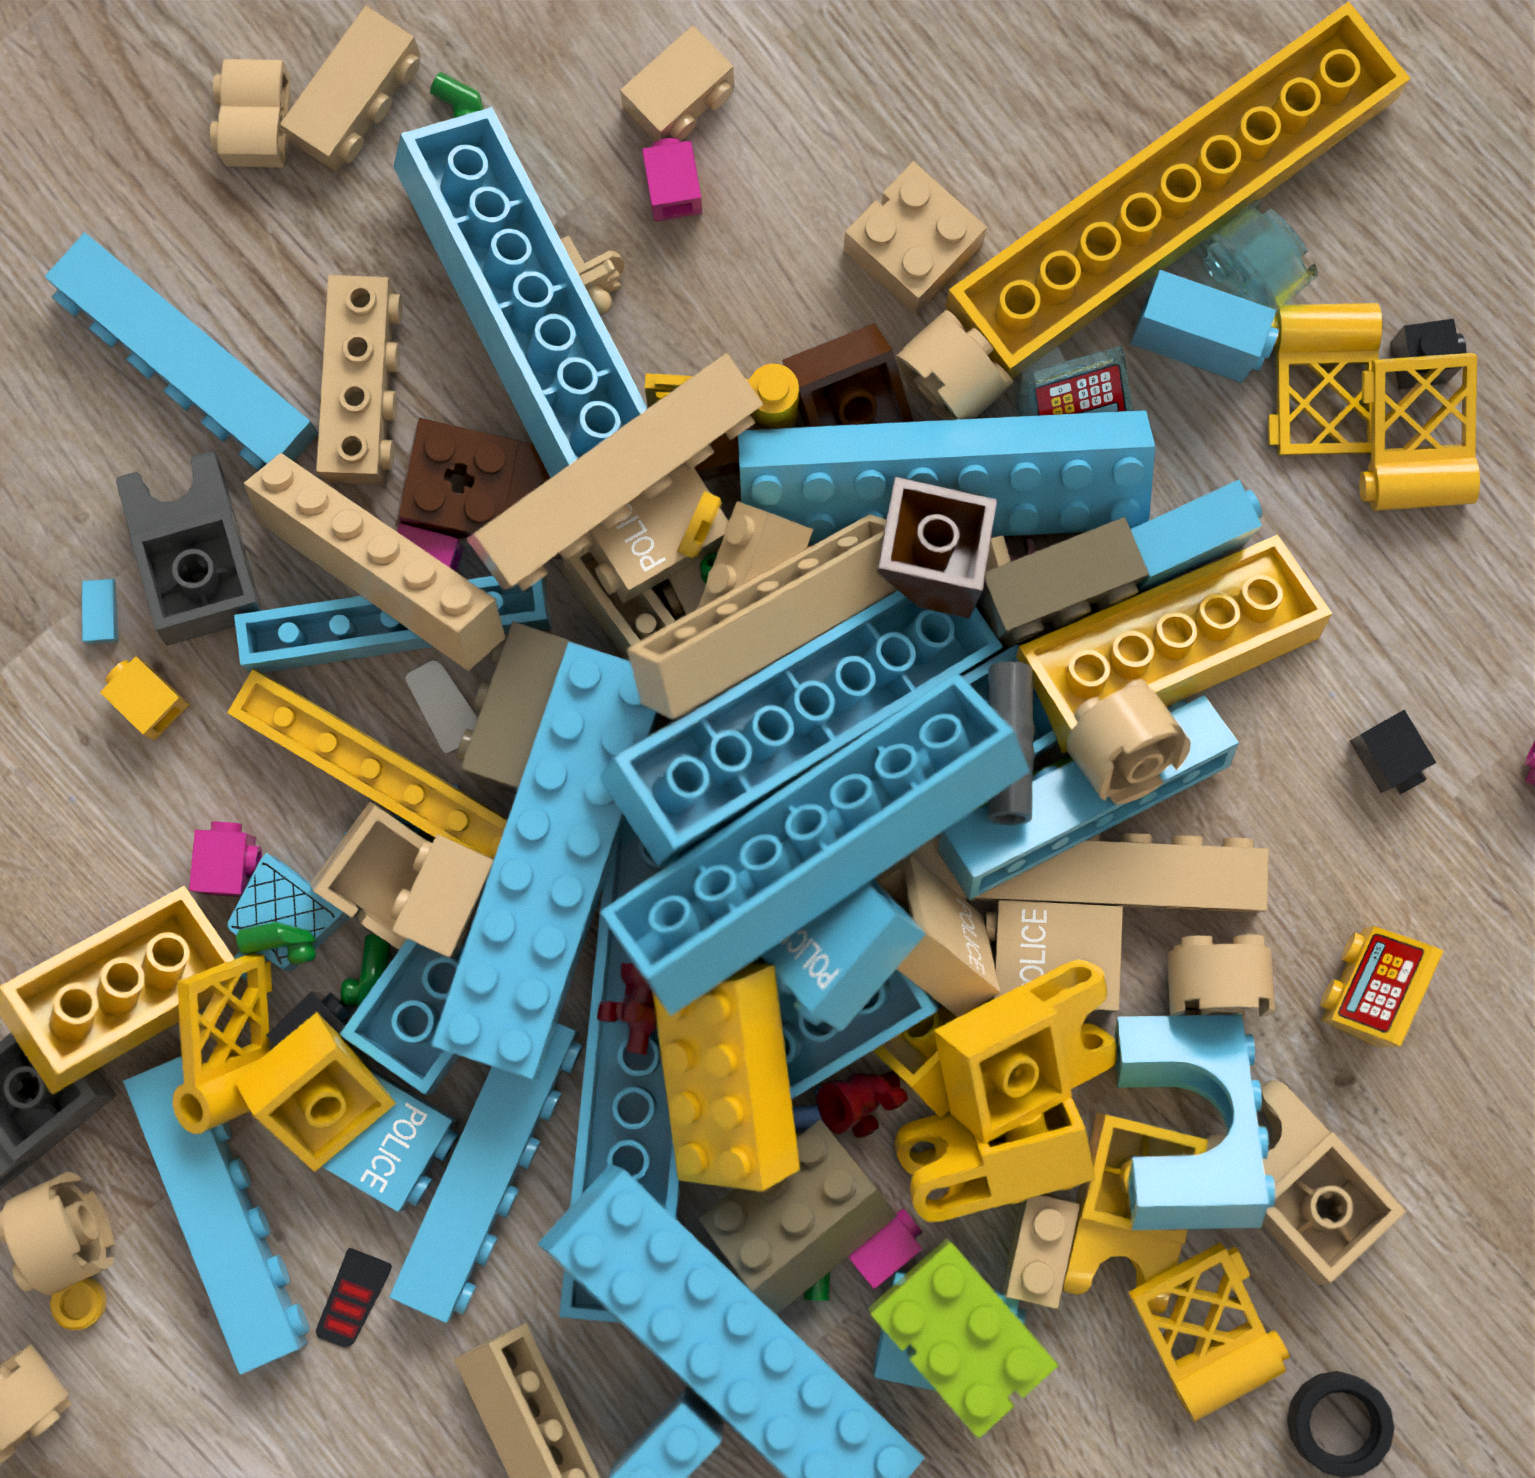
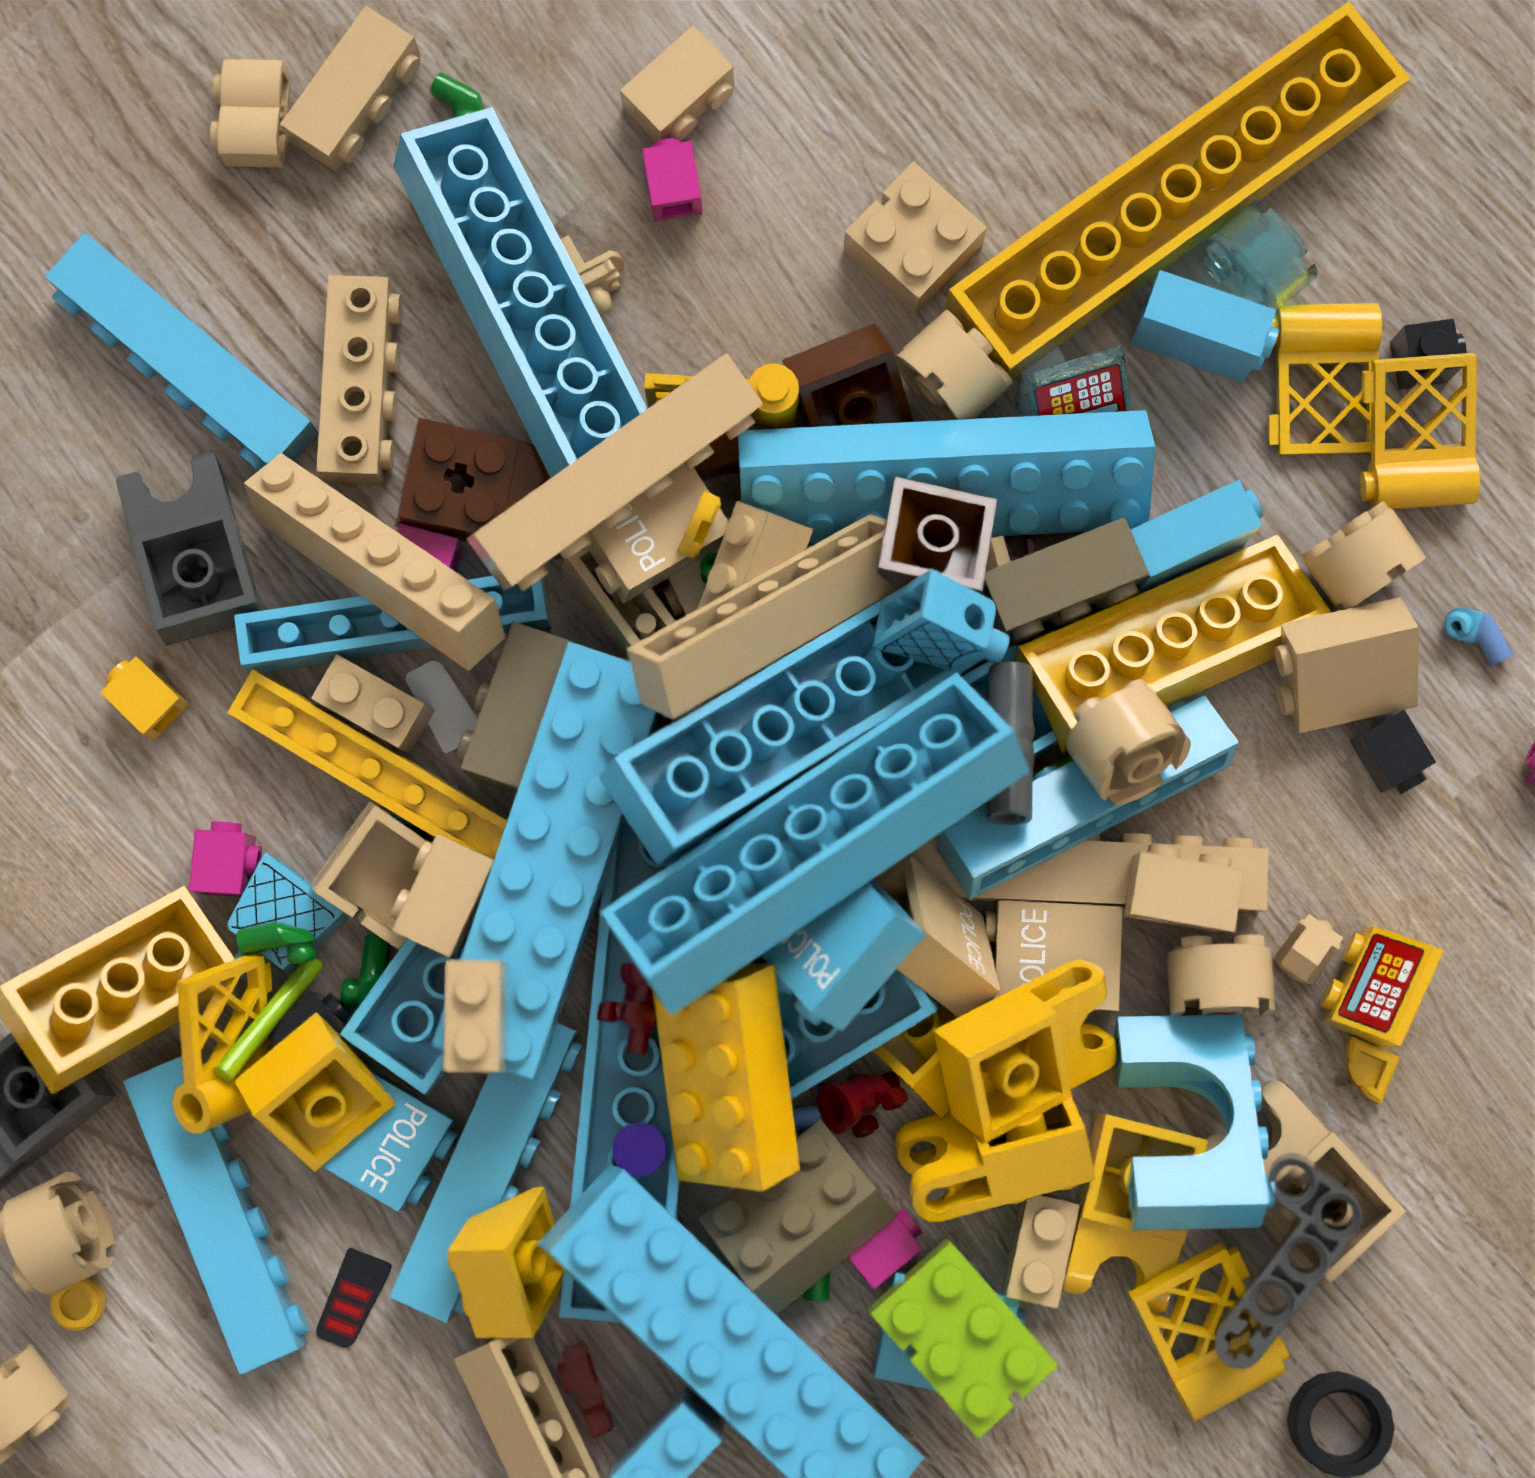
medium azure piece [82,579,119,644] -> none
none -> lime bar [214,957,323,1082]
none -> tan brick [311,654,435,754]
none -> tan brick [444,960,508,1072]
none -> yellow slope [448,1187,564,1338]
none -> clear red plate [557,1340,614,1438]
none -> dark purple tile [613,1122,667,1176]
none -> medium azure torso [873,569,1009,670]
none -> tan brick [1123,845,1245,935]
none -> dark grey beam [1215,1153,1362,1369]
none -> tan brick [1274,597,1418,734]
none -> tan piece [1274,914,1343,984]
none -> tan brick [1301,501,1427,611]
none -> yellow tile [1345,1036,1400,1104]
none -> arm [1443,608,1513,667]

